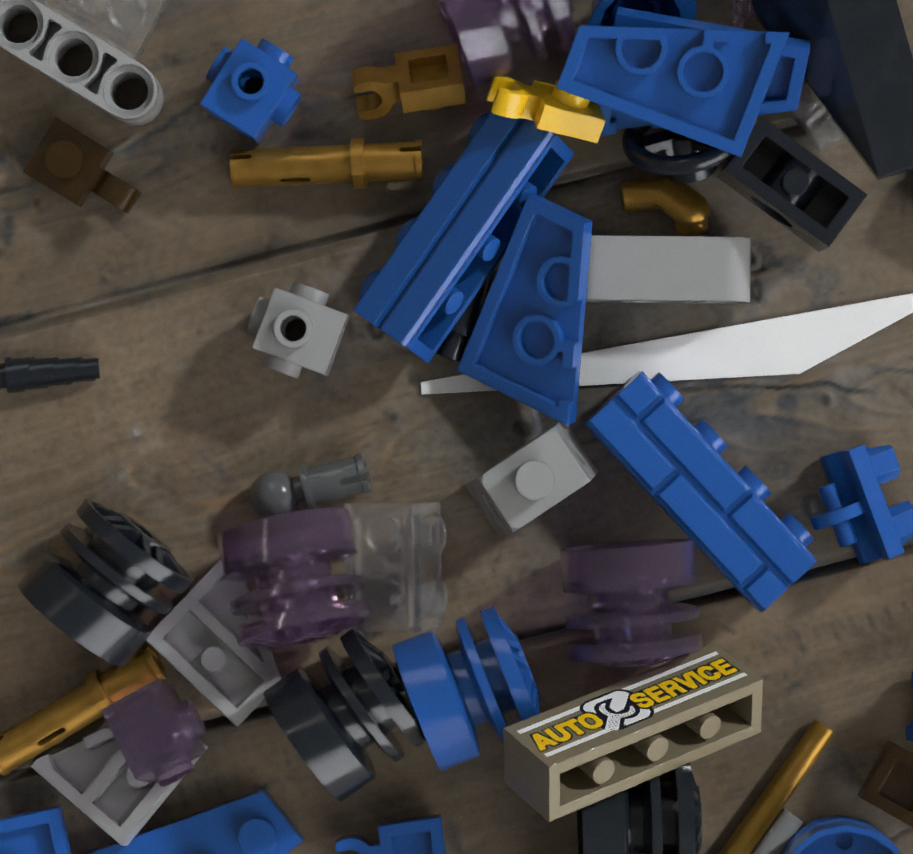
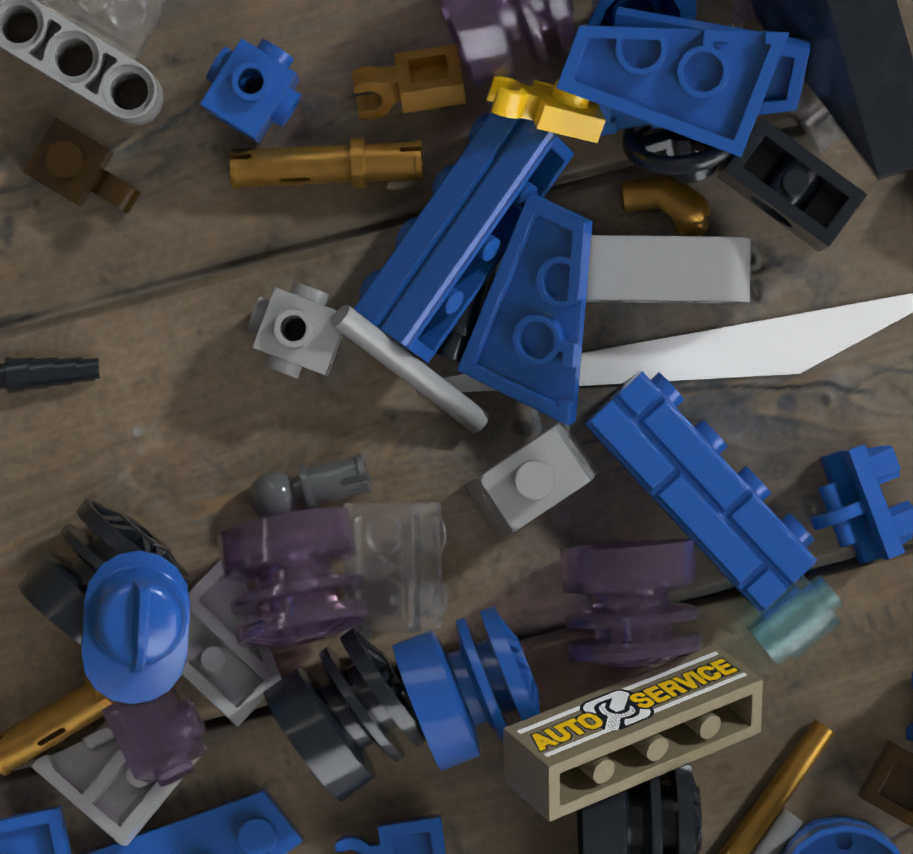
none -> blue piece [81,550,190,704]
none -> light grey bar [332,305,489,433]
none -> clear light blue brick [746,575,844,666]

